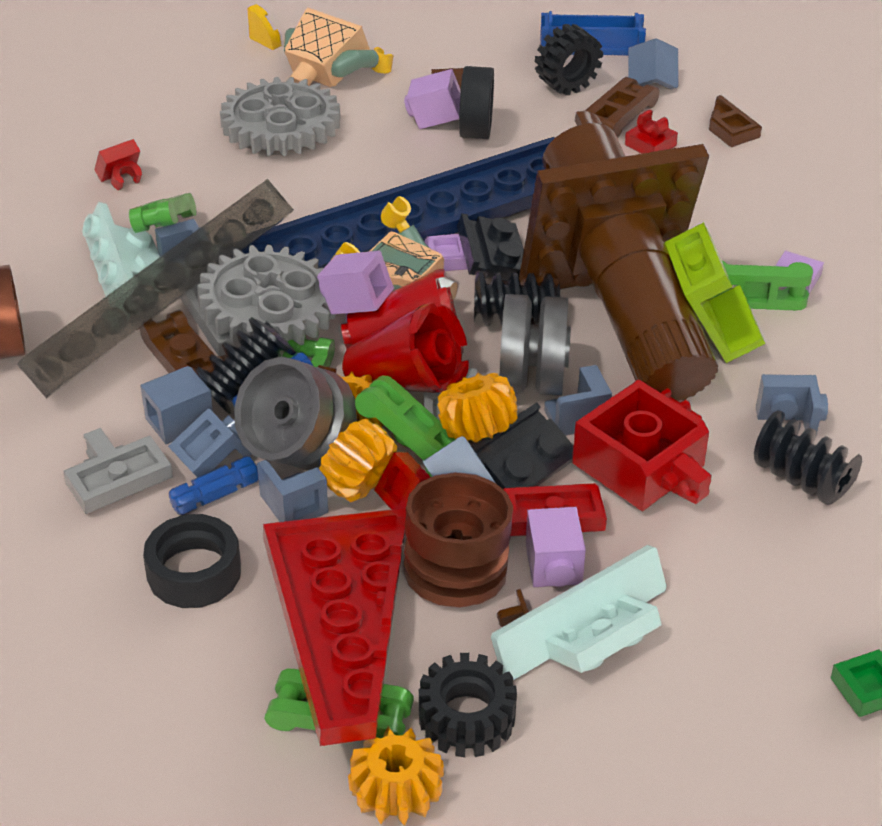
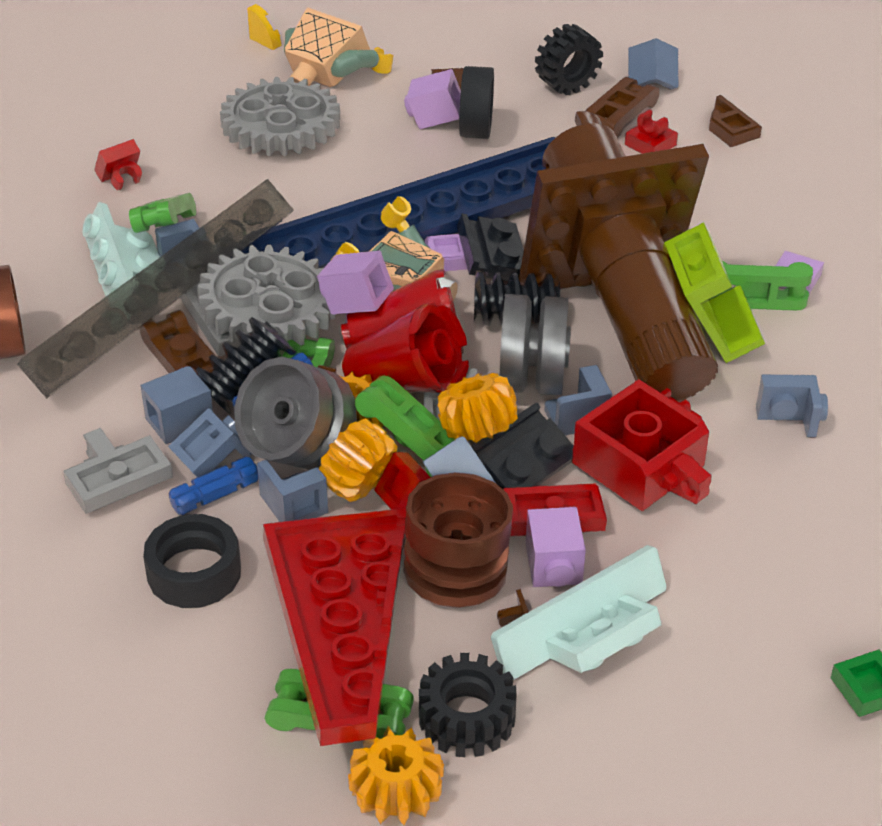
blue container [540,11,646,56] -> none
black piece [754,410,862,505] -> none

